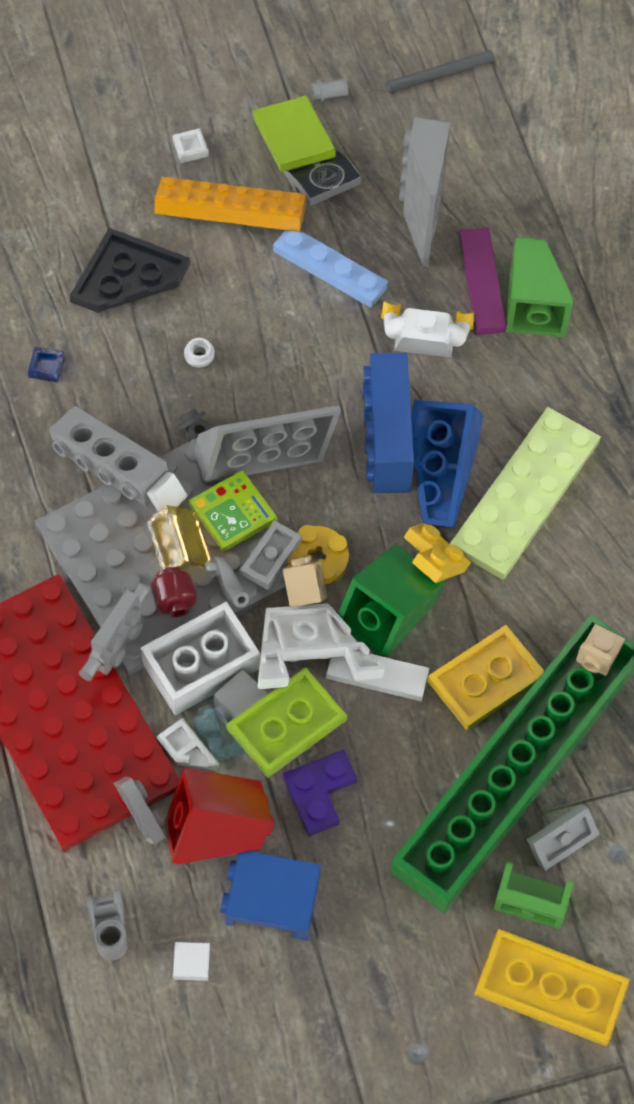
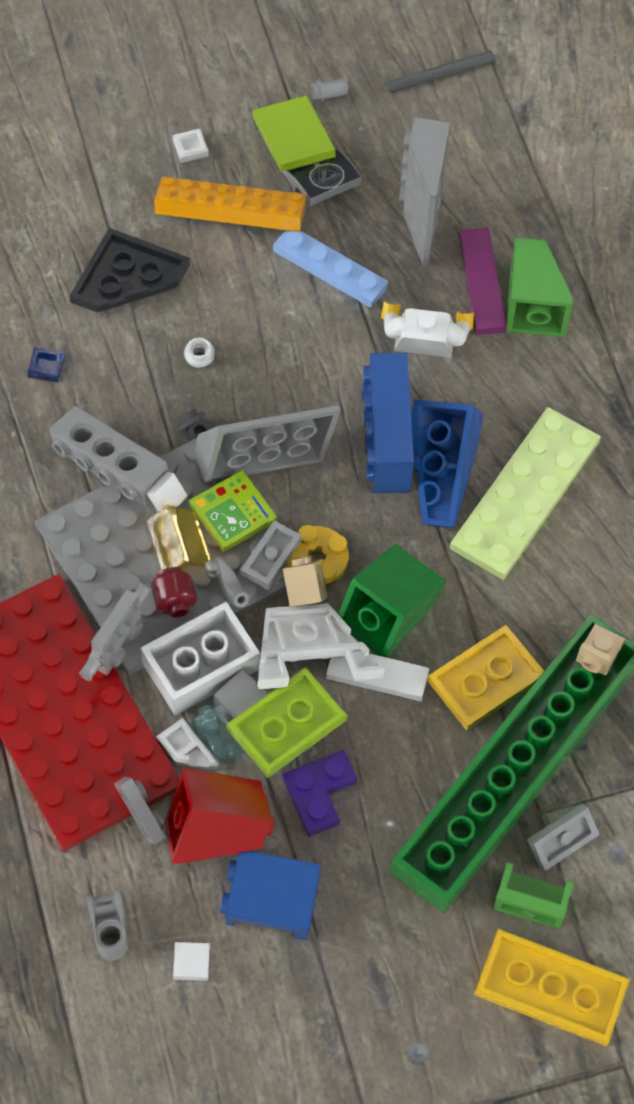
yellow plate [404,523,471,583] -> none

